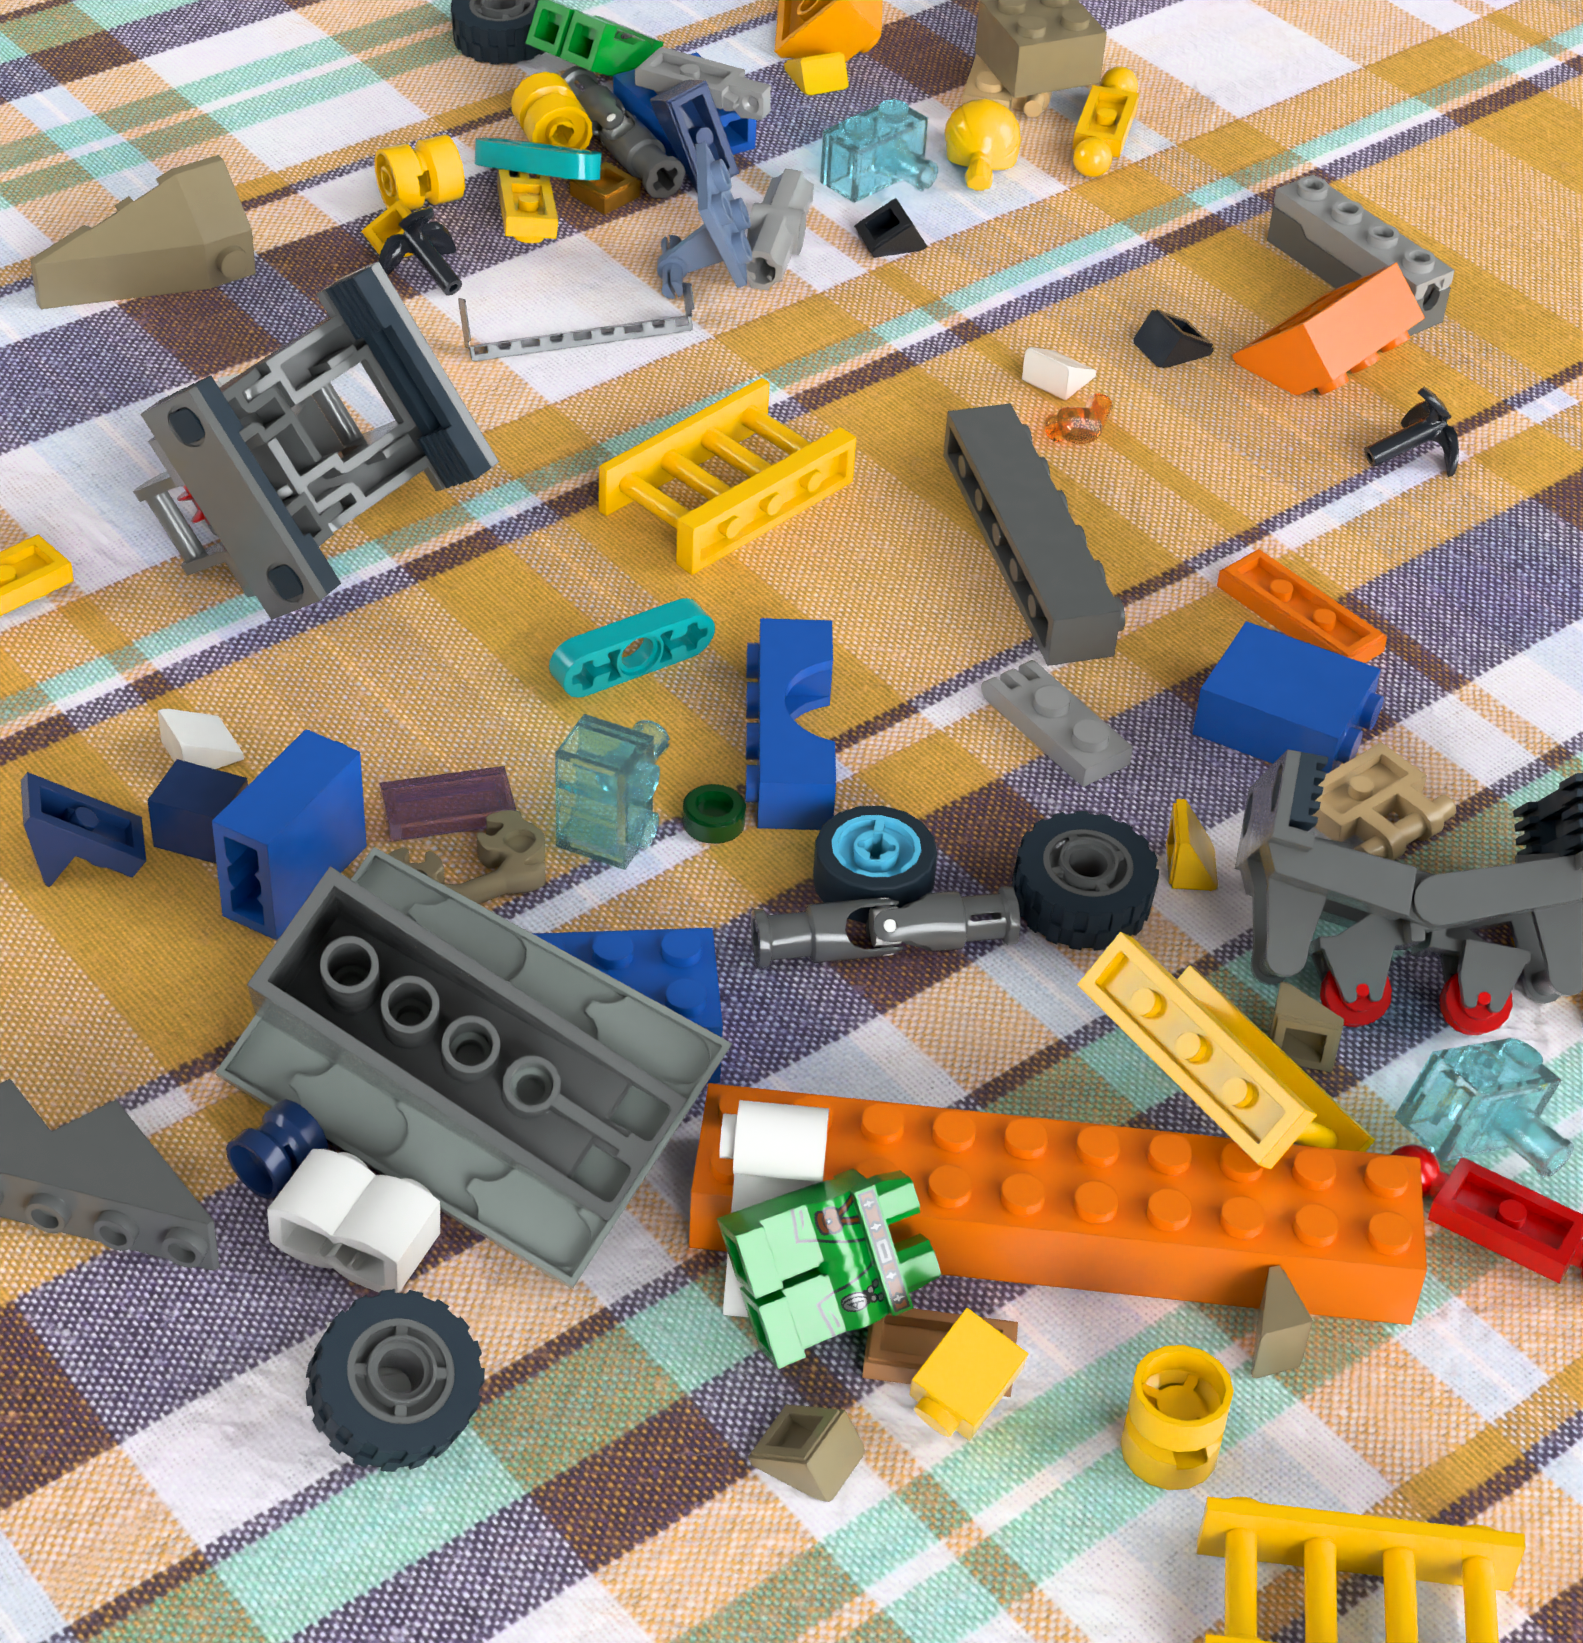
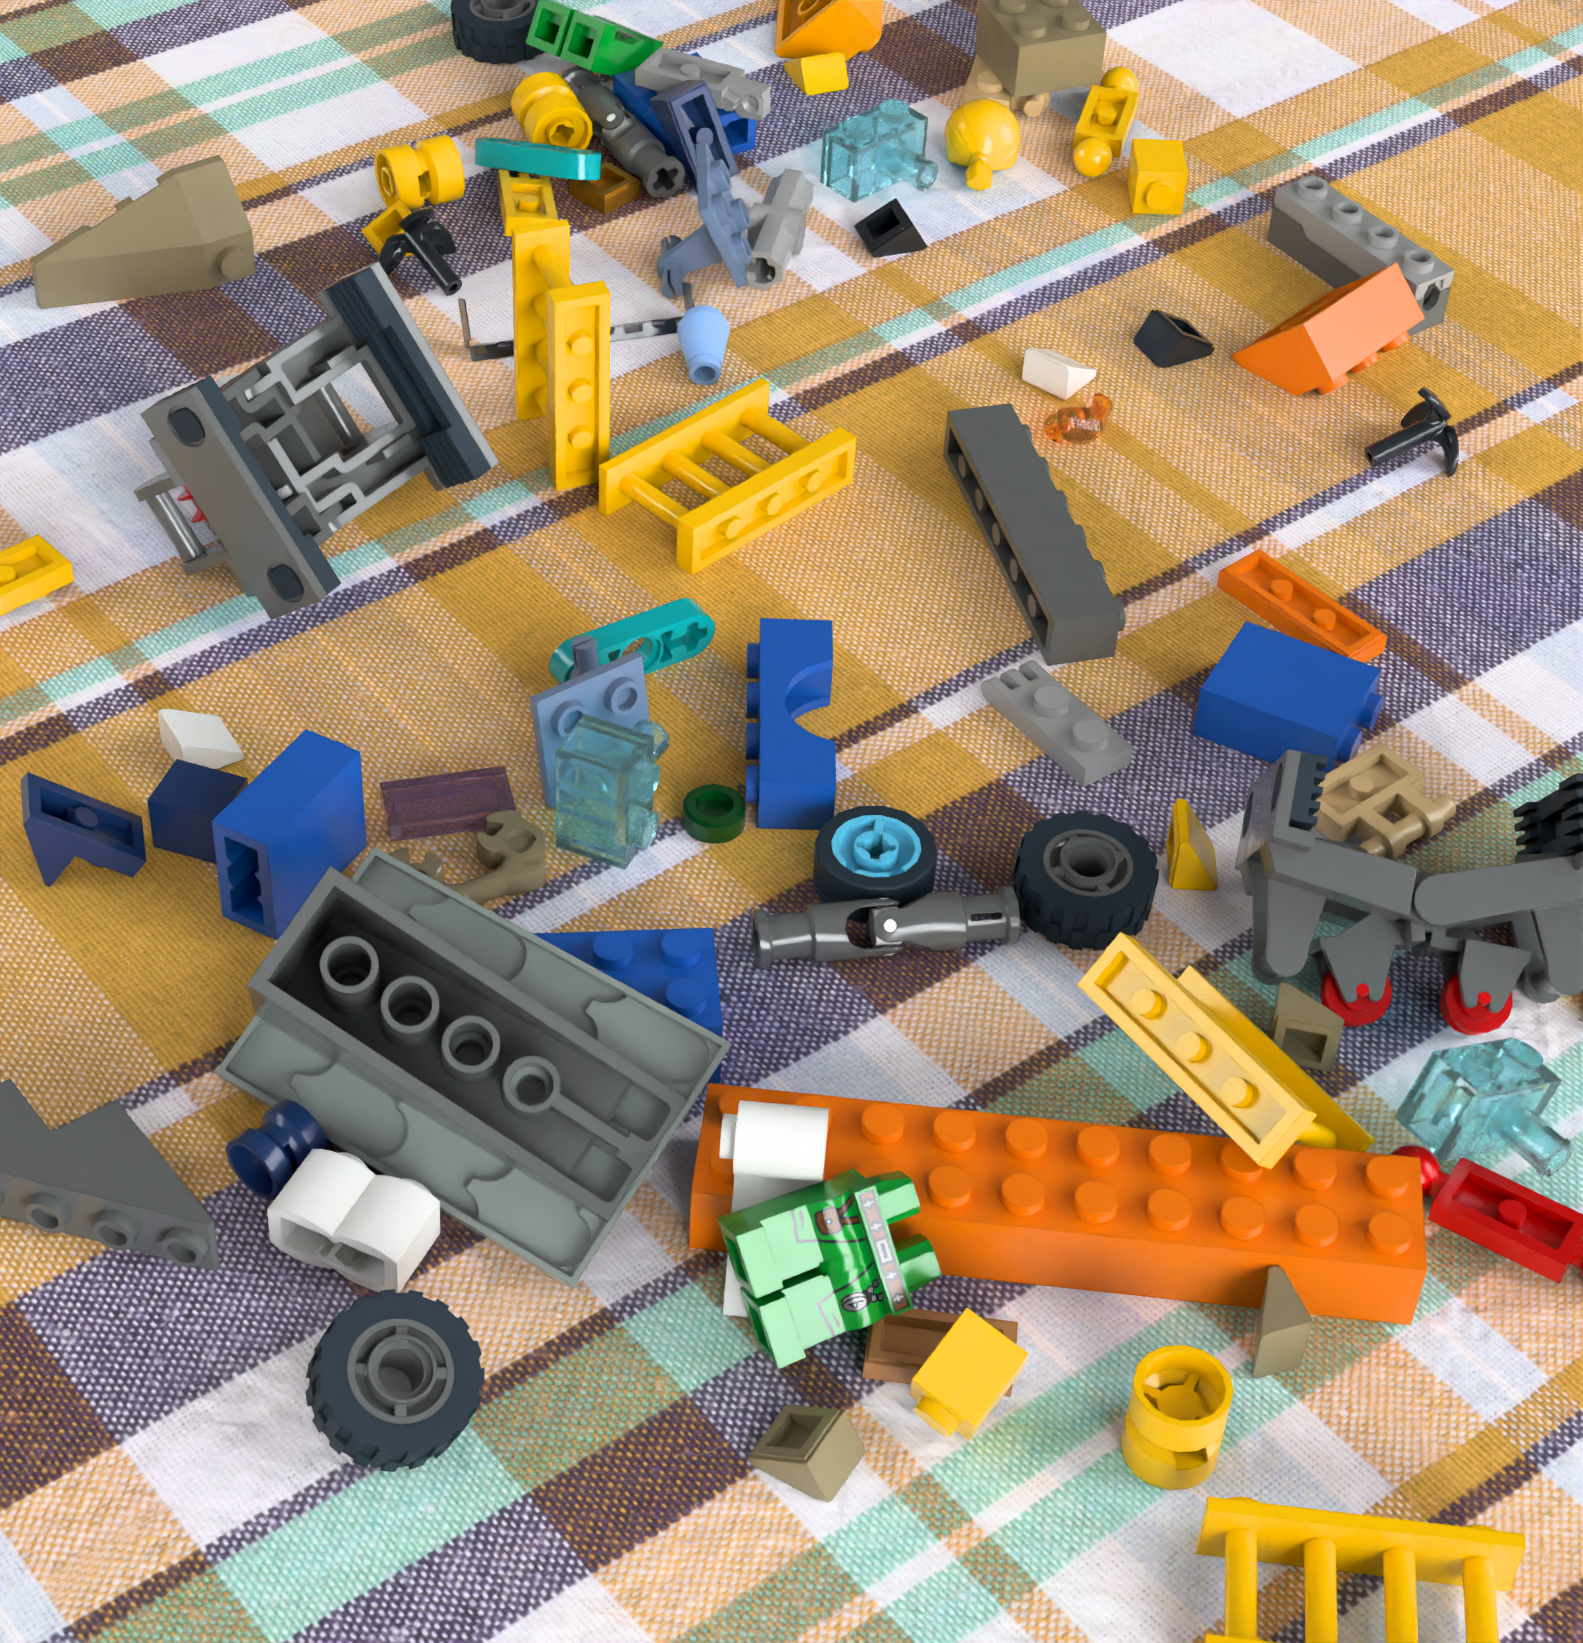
none -> yellow fence [512,219,610,491]
none -> sand blue plate [529,635,655,809]
none -> light blue cone [677,305,730,385]
none -> yellow brick [1127,139,1188,215]

